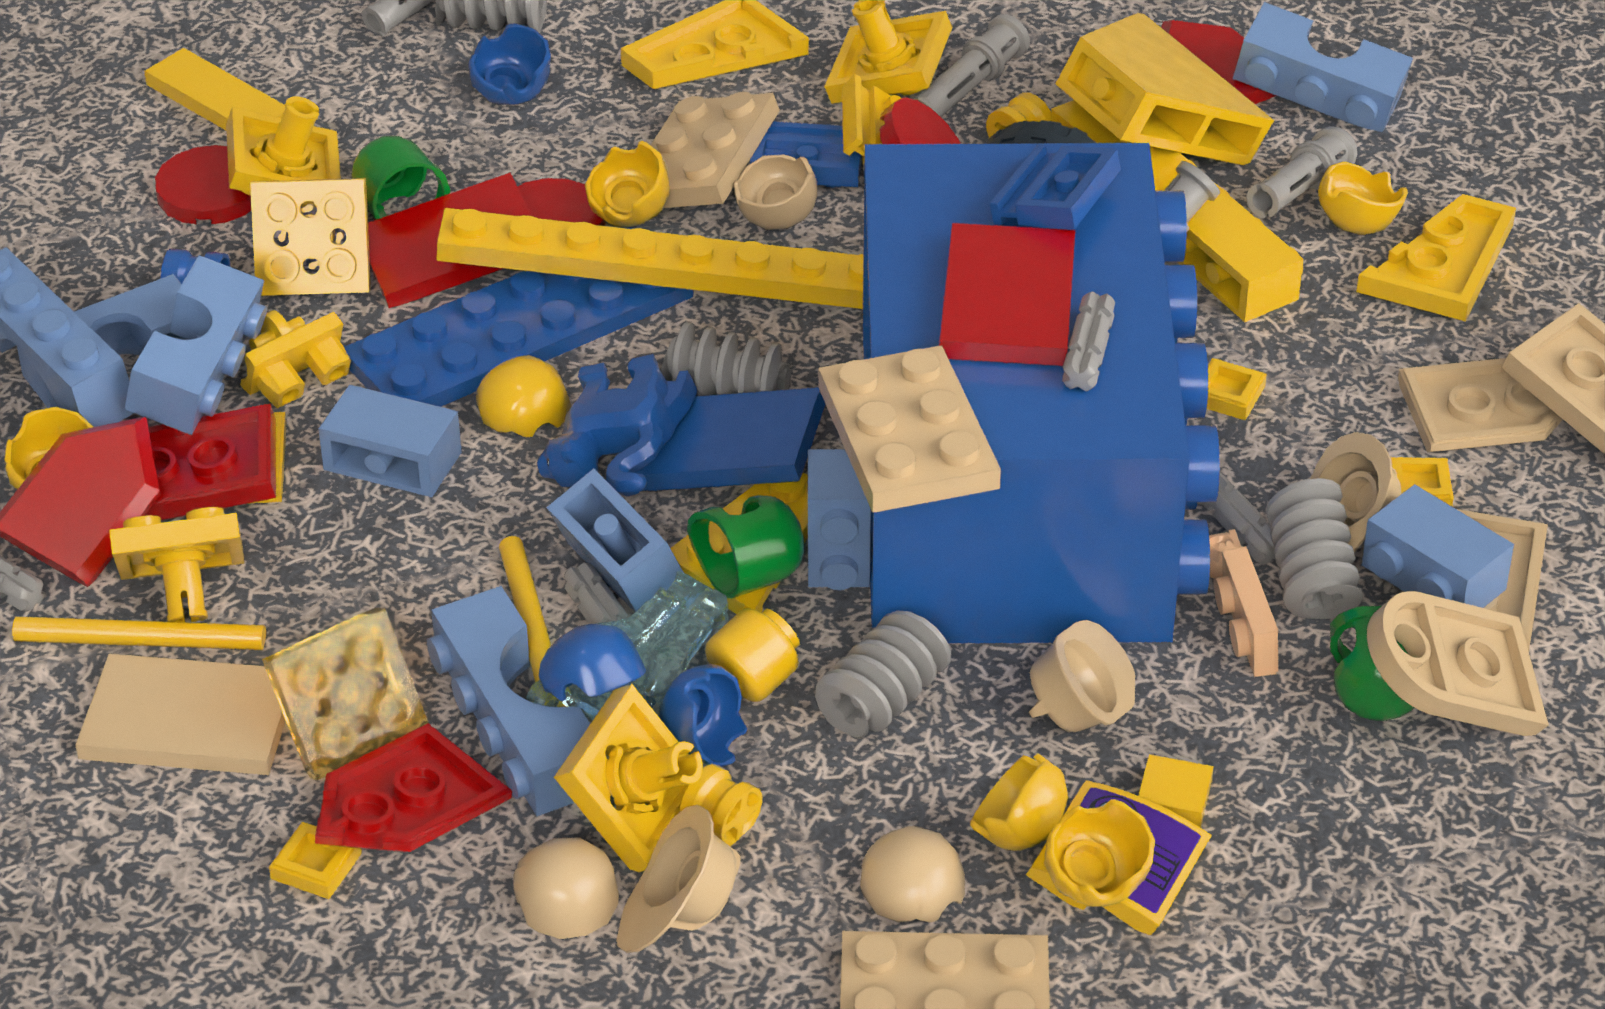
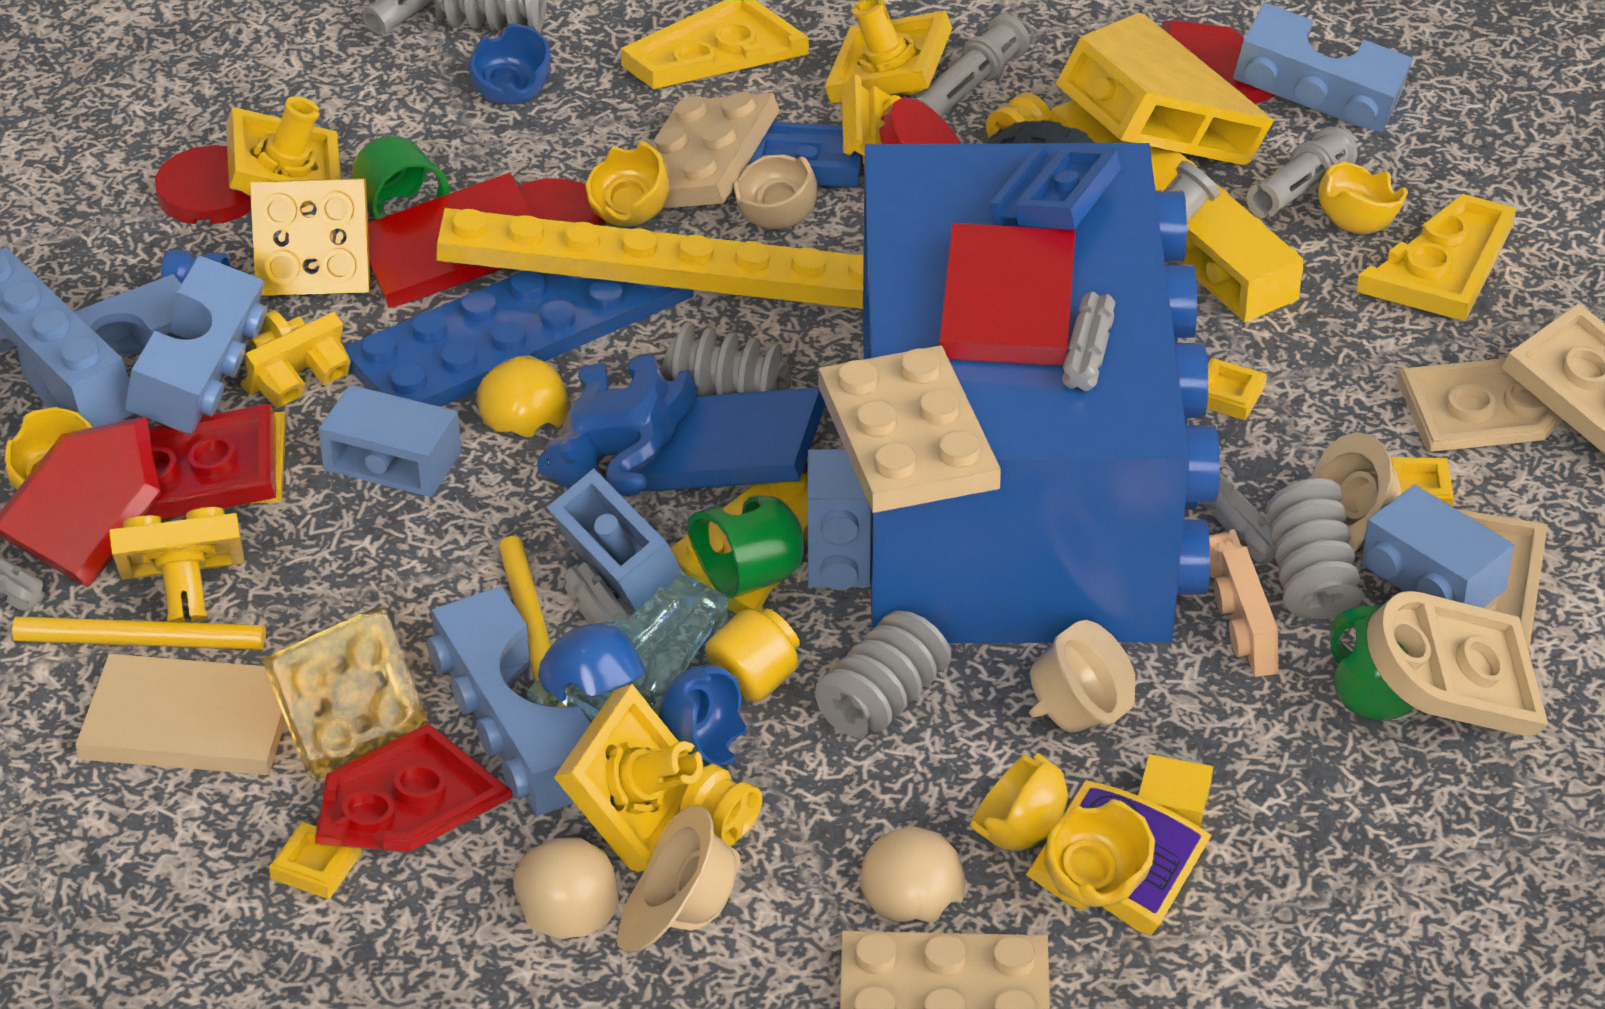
yellow tile [144,48,286,130] -> none

